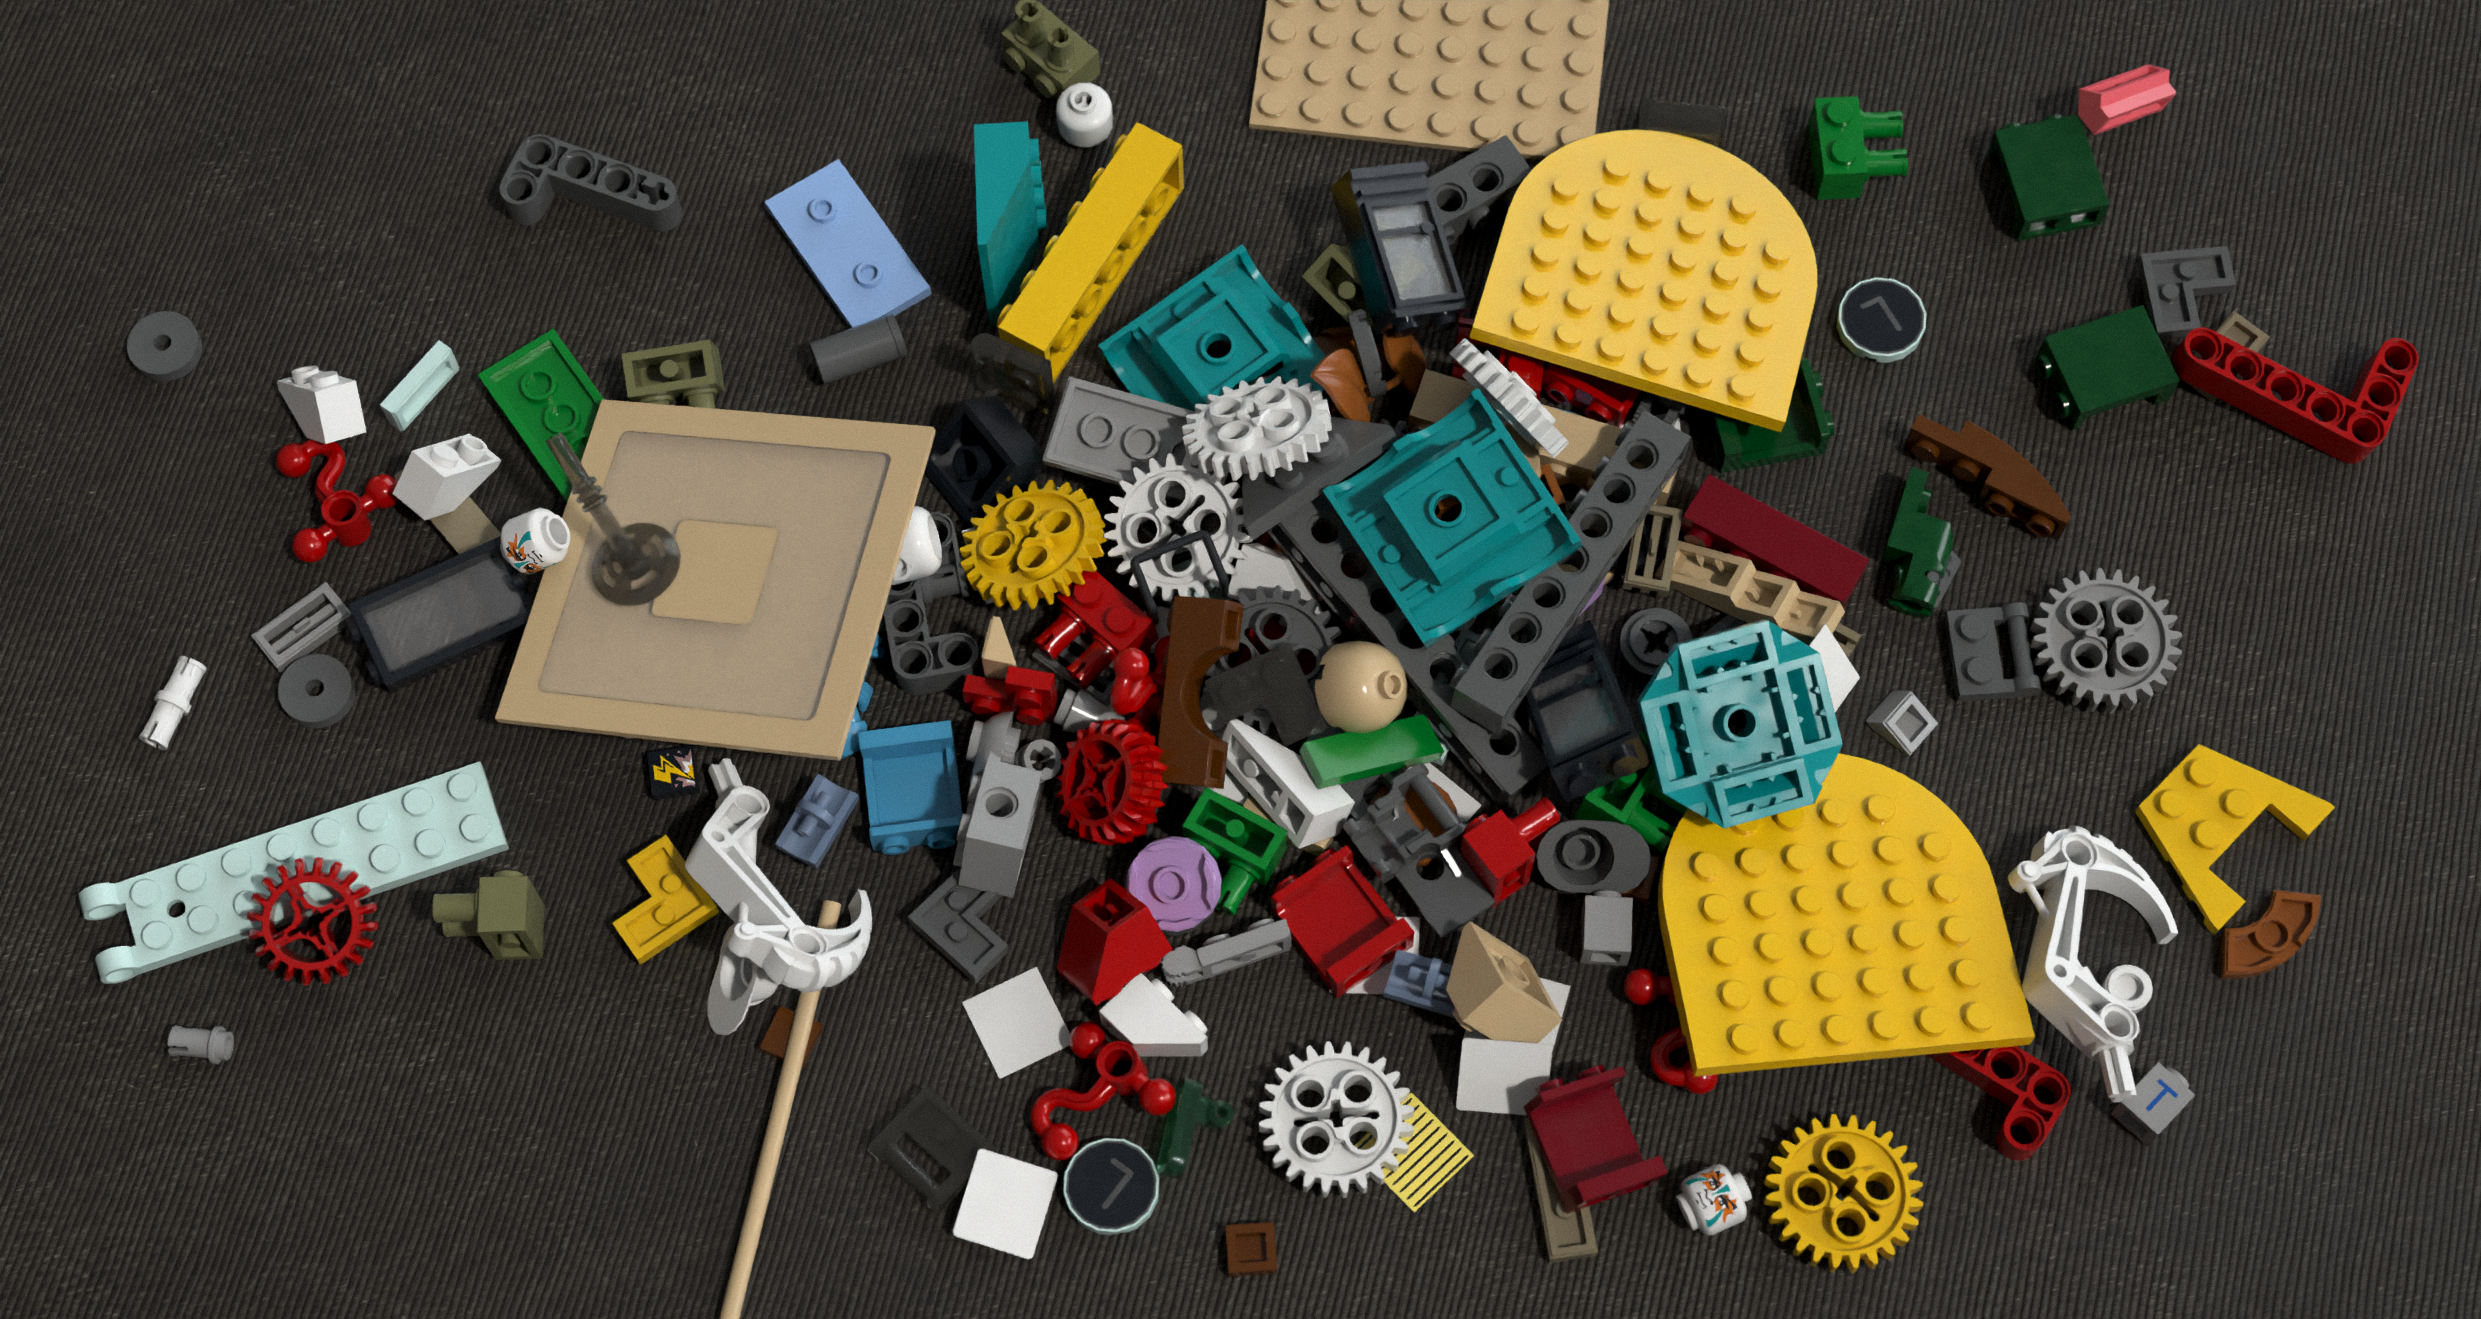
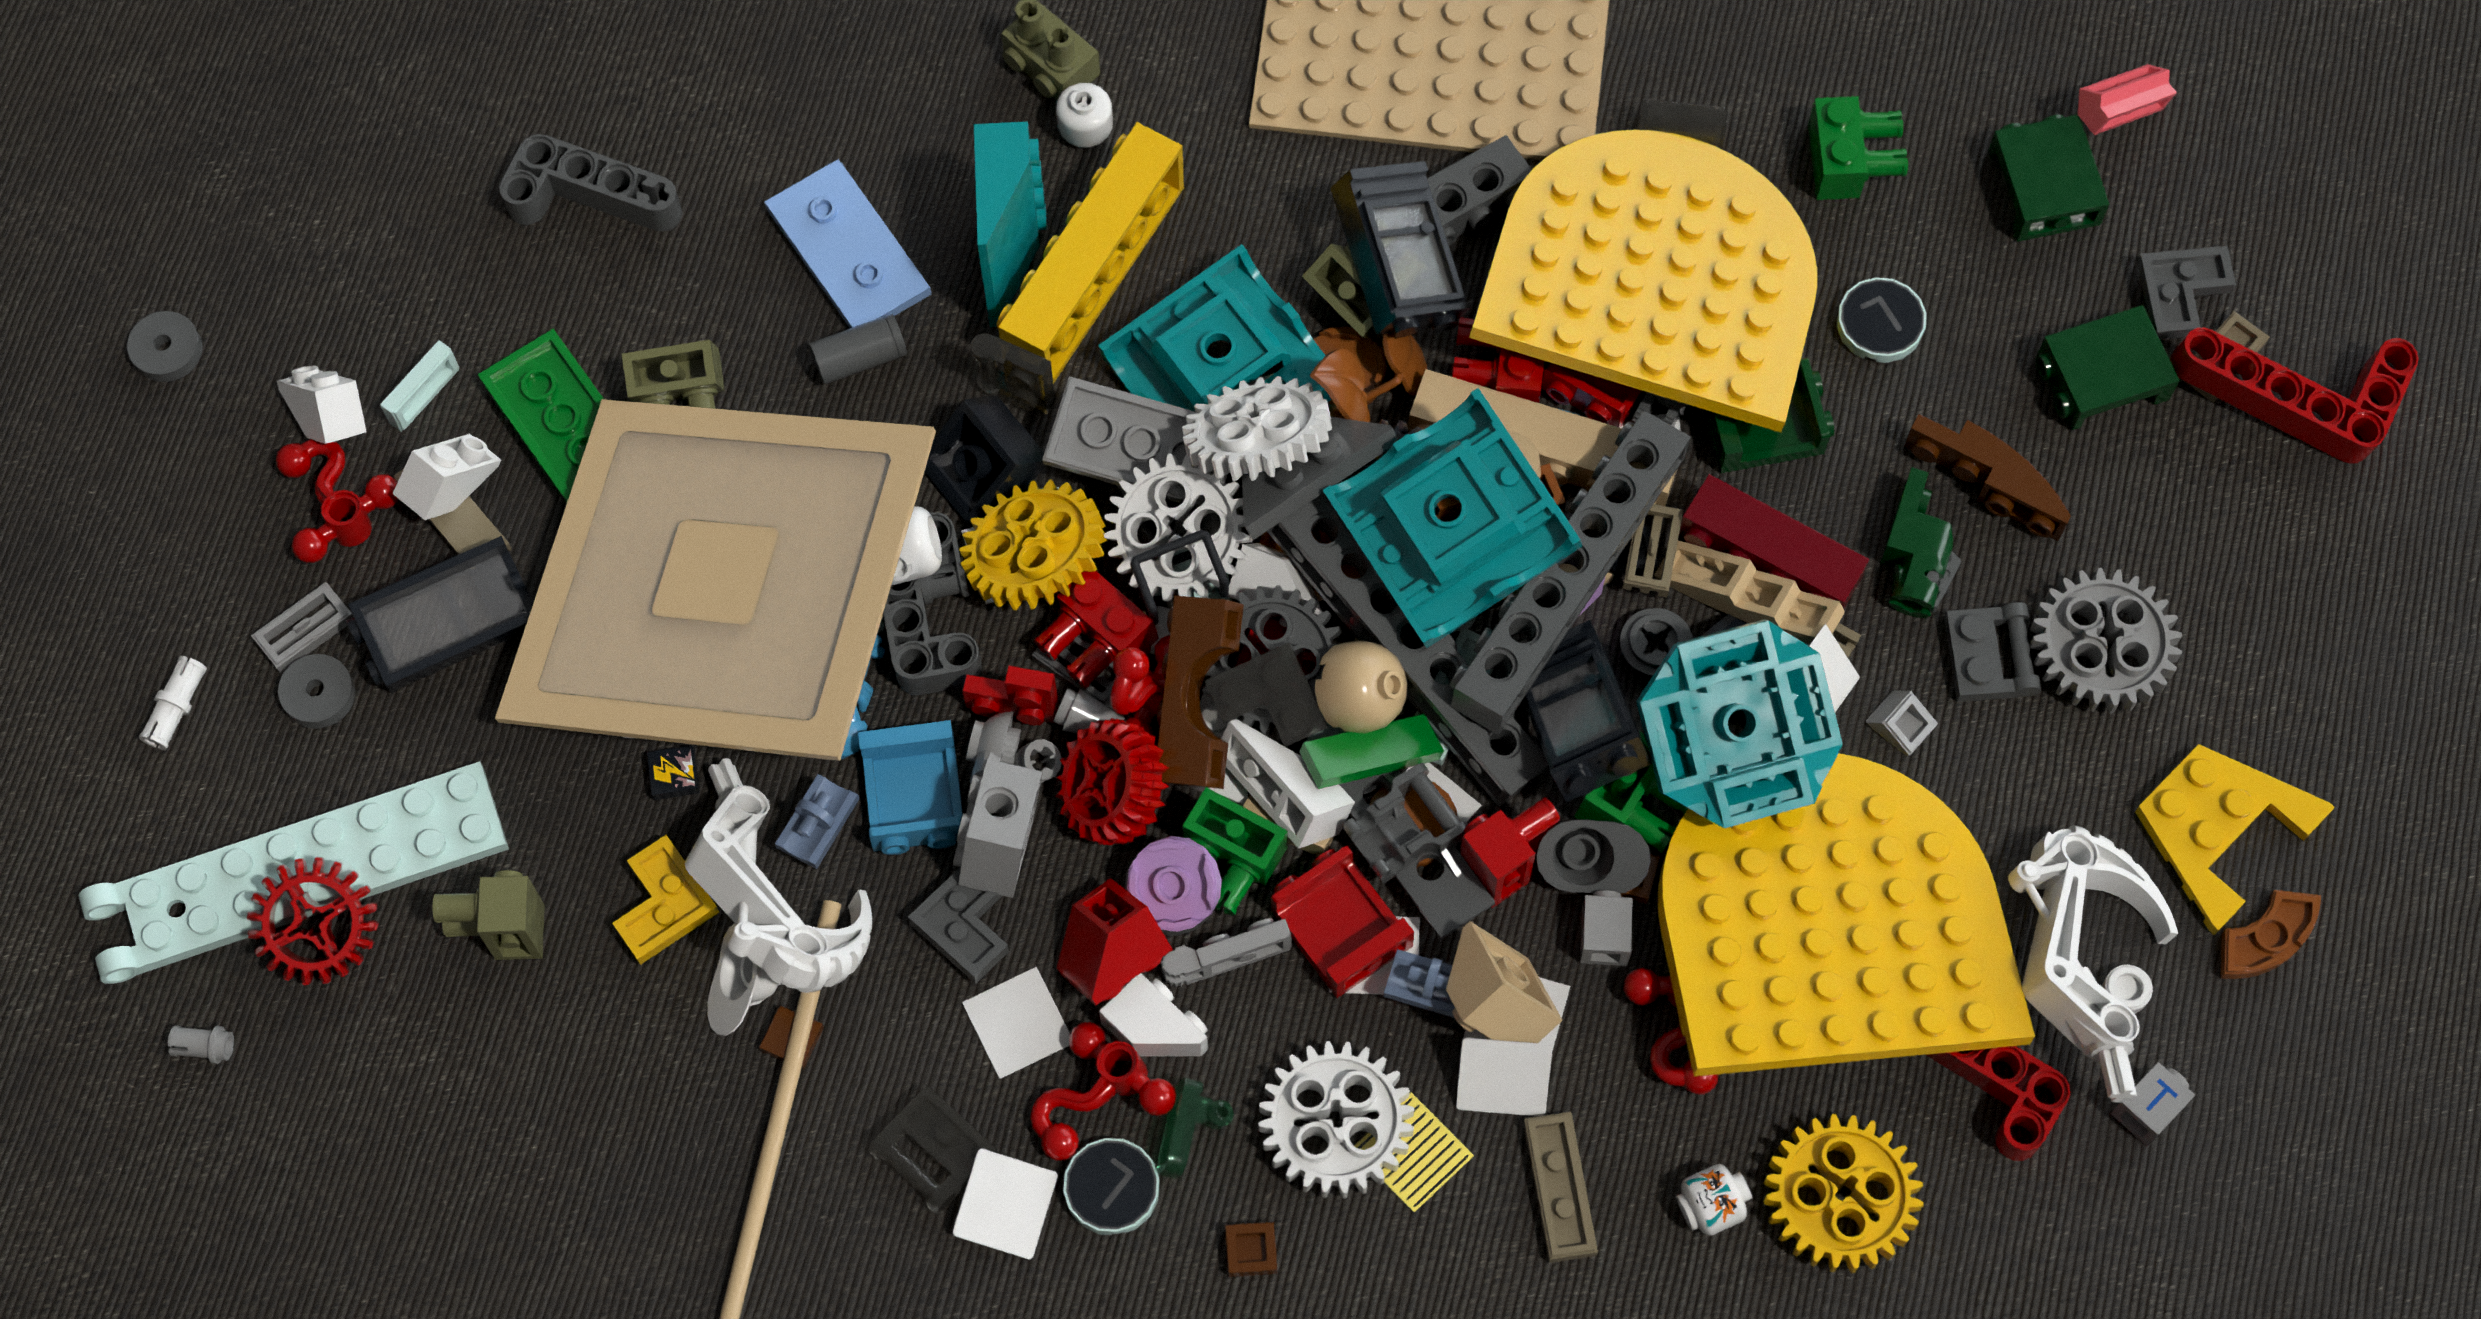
white head [500,508,571,574] -> none
clear smoke dish [545,432,681,606] -> none
tan slope [981,616,1017,681] -> none
dark grey tile [1346,309,1388,399] -> none
white gear [1449,338,1569,458] -> none
dark red panel [1523,1065,1667,1214] -> none

